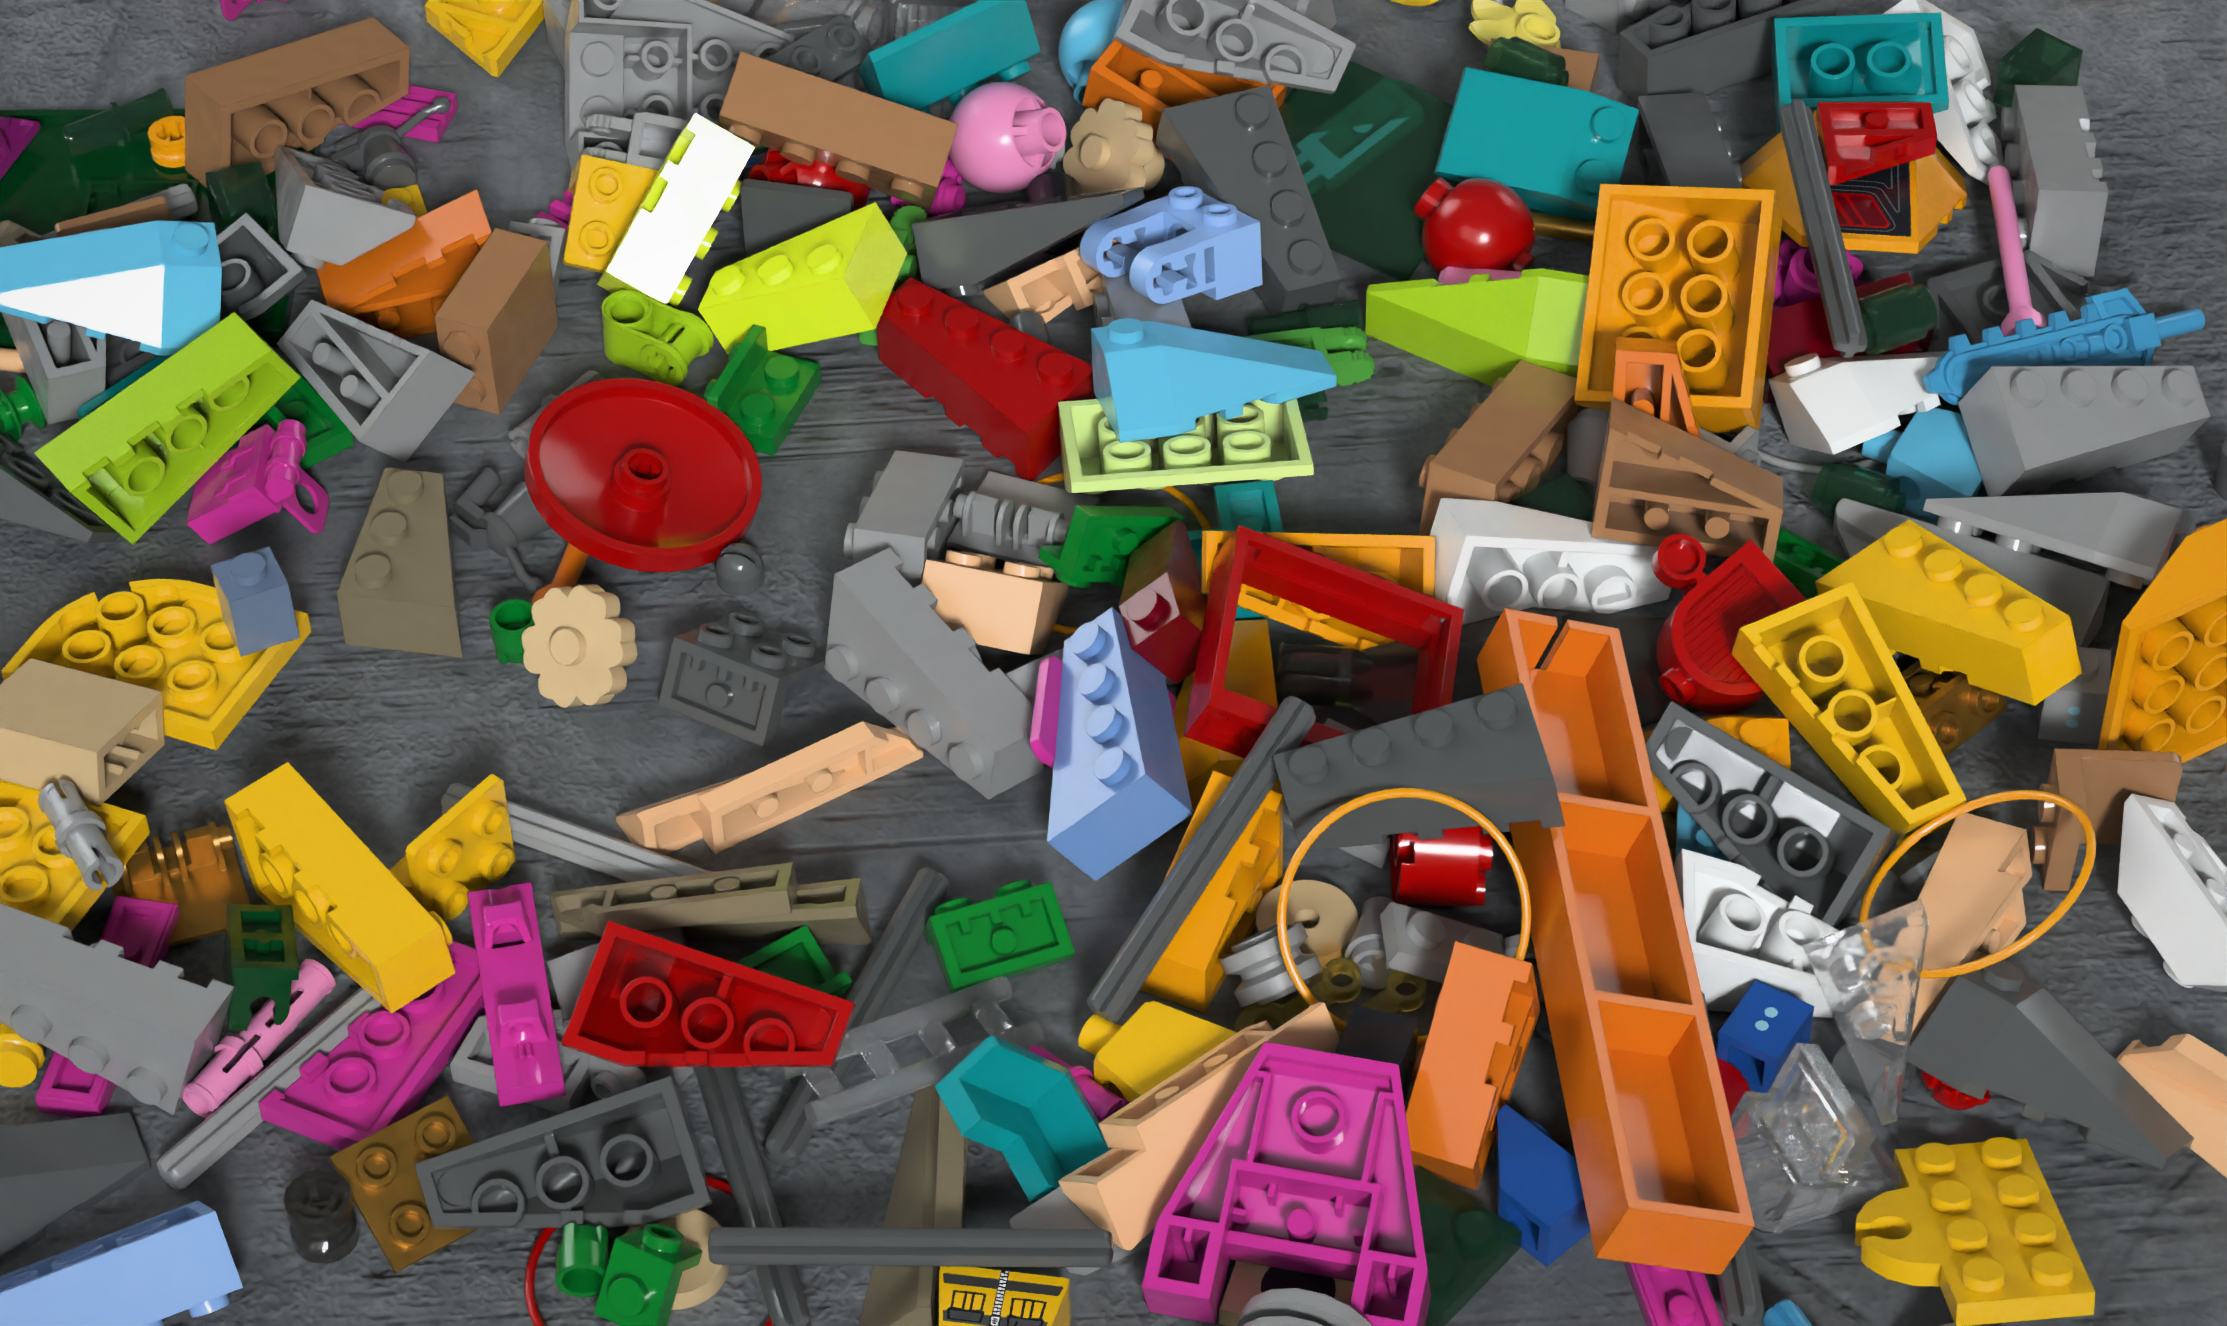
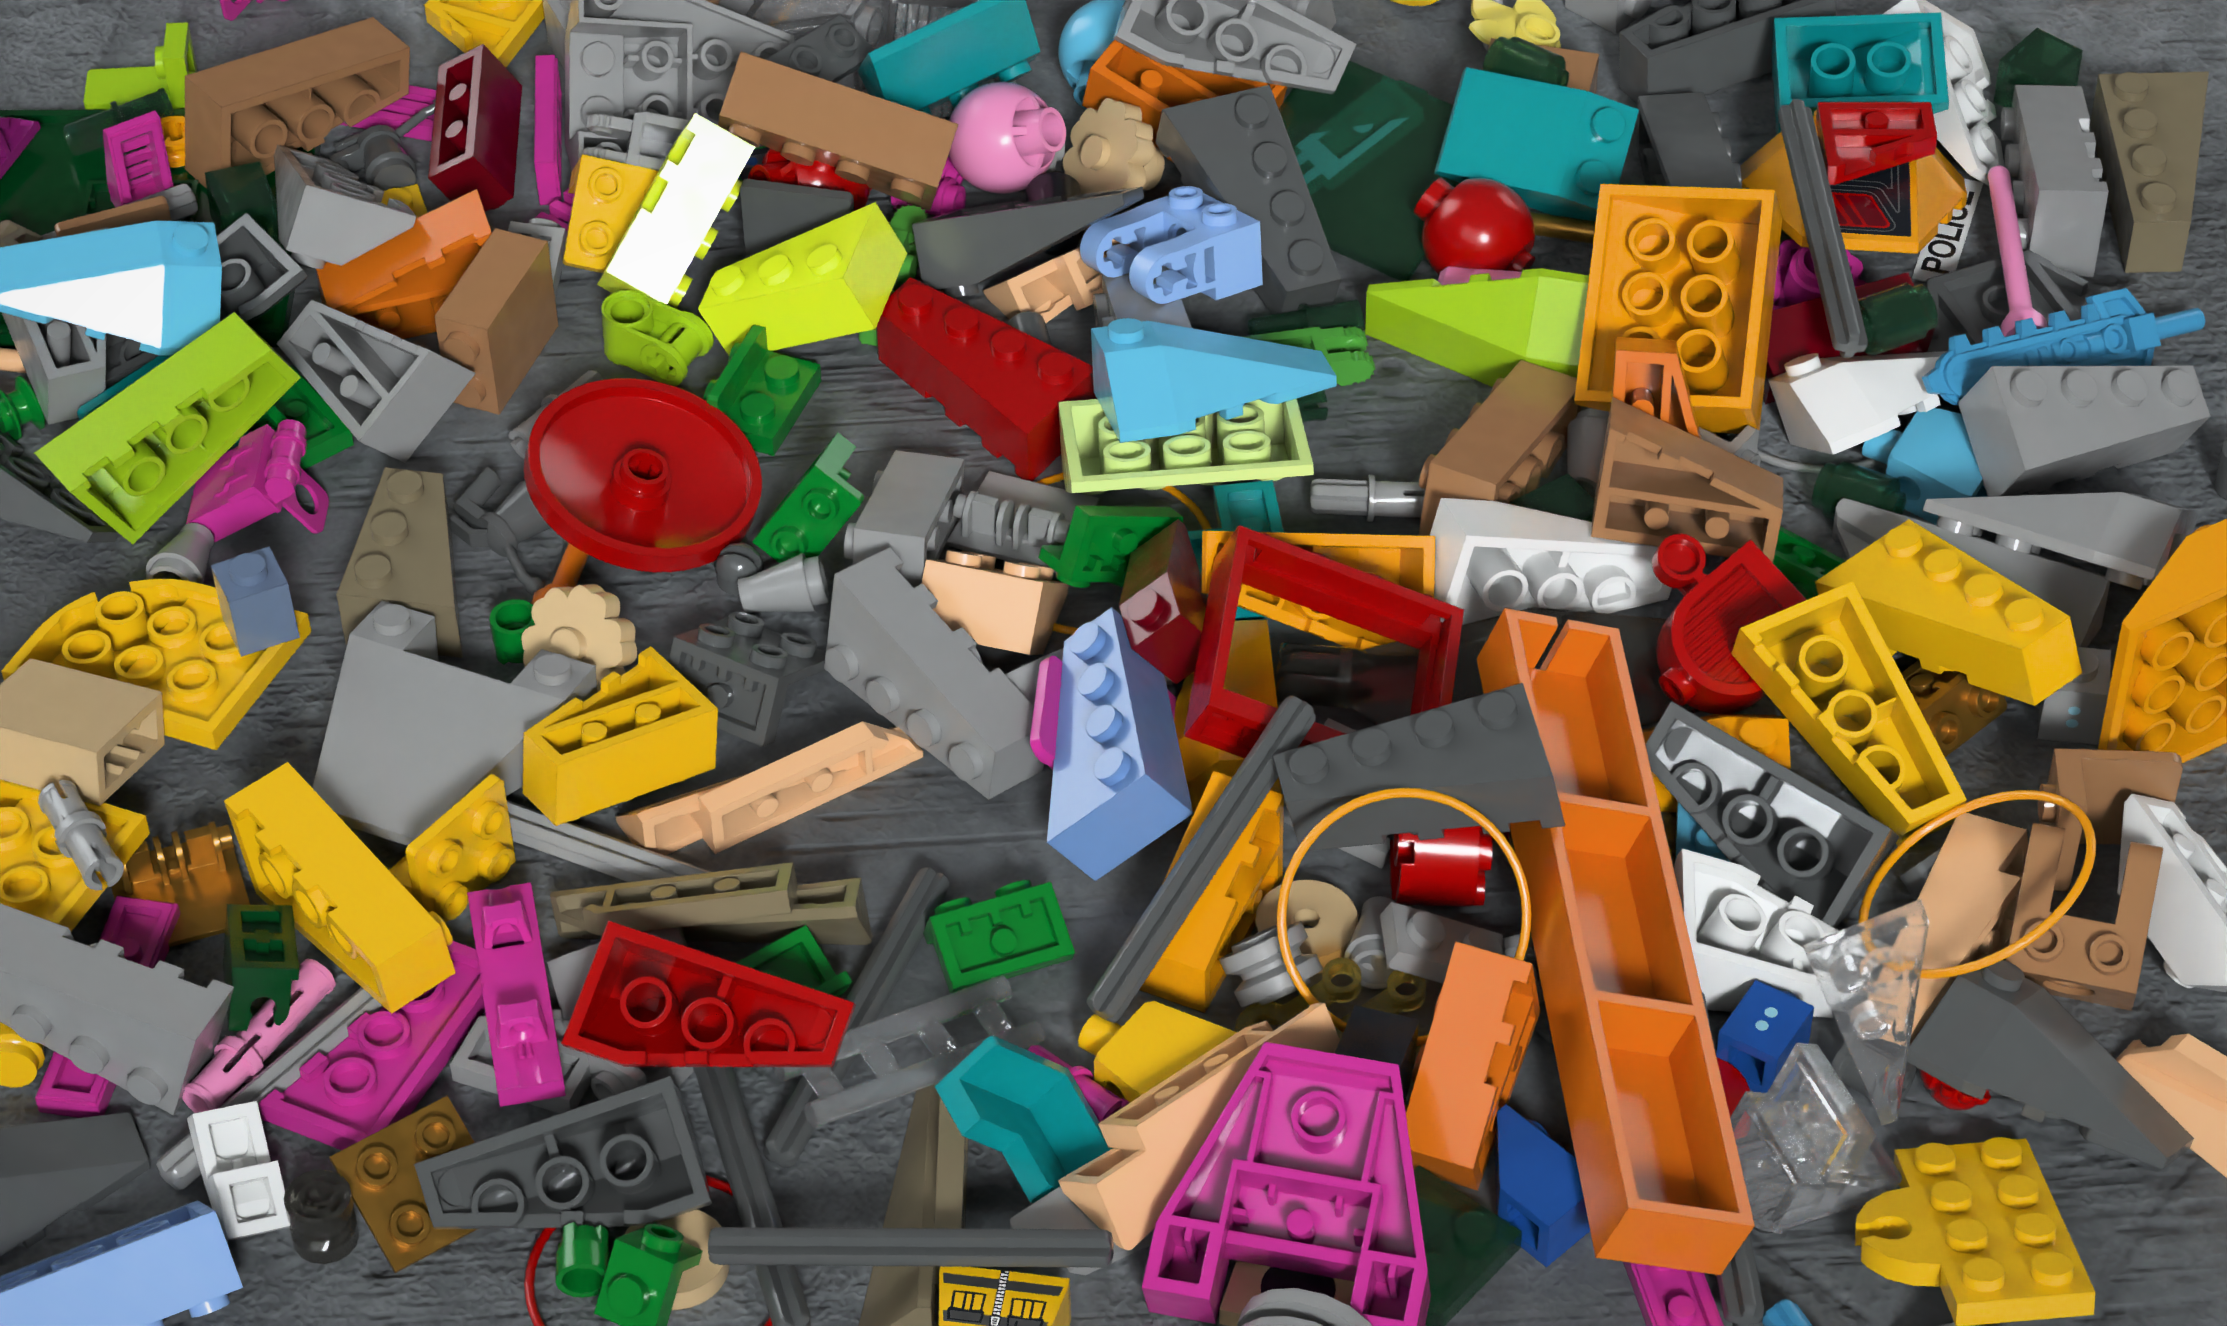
none -> lime bracket [83,22,198,110]
none -> dark pink slope [103,110,173,207]
none -> light grey cone [145,523,214,584]
none -> white slope [187,1101,293,1241]
none -> light grey wedge [312,600,597,846]
none -> dark red brick [428,44,522,211]
none -> yellow wedge [523,646,718,826]
none -> dark pink tile [534,55,562,205]
none -> light grey cone [738,553,830,614]
none -> green bracket [752,432,864,563]
none -> light grey axle [1309,474,1425,522]
none -> white sticker [1912,178,1983,282]
none -> medium nougat brick [2006,823,2163,1011]
none -> dark tan wedge [2090,71,2209,273]

